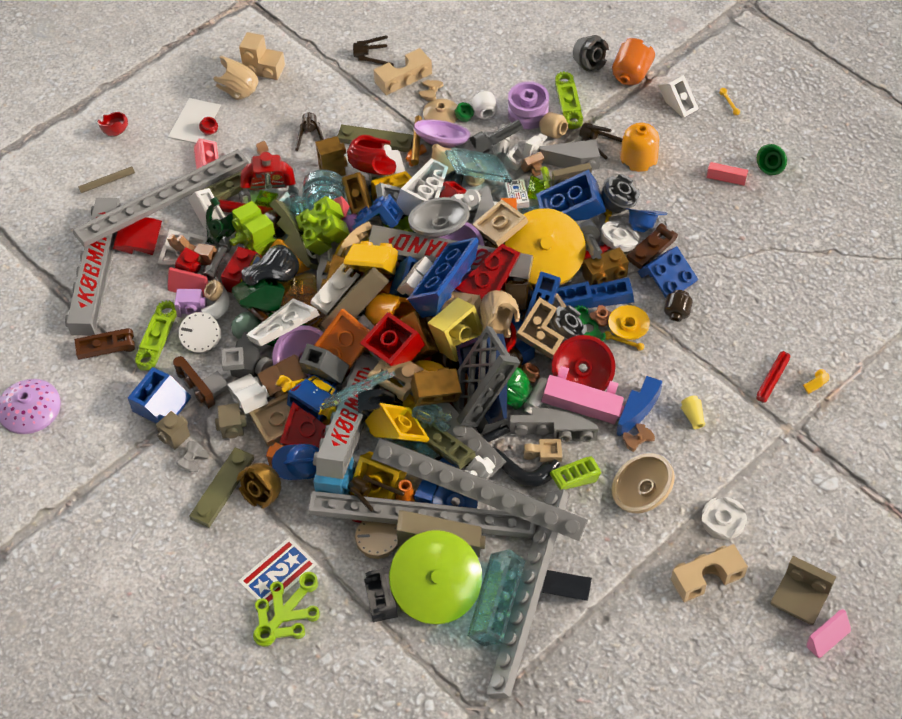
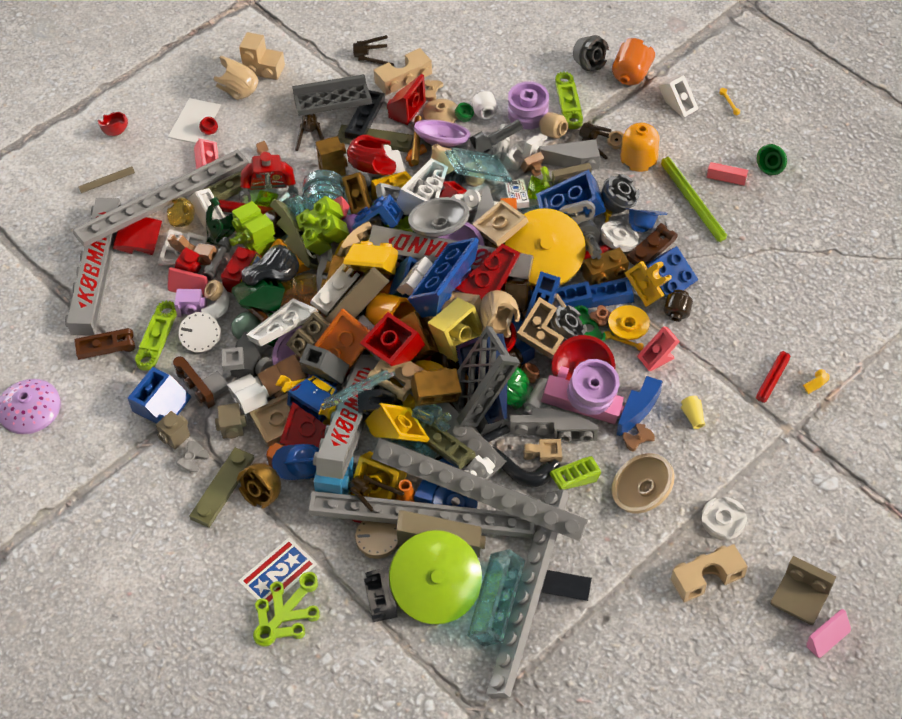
none -> clear yellow hair [167,197,195,228]
none -> dark tan slope [286,311,330,358]
none -> dark grey fence [292,74,372,116]
none -> black plate [345,90,385,139]
none -> red slope [387,74,426,125]
none -> light grey beam [559,200,595,223]
none -> lavender wheel [567,359,620,415]
none -> tan plate [607,131,624,149]
none -> yellow plate [625,261,672,307]
none -> coral slope [637,326,680,371]
none -> lime axle [661,157,727,242]

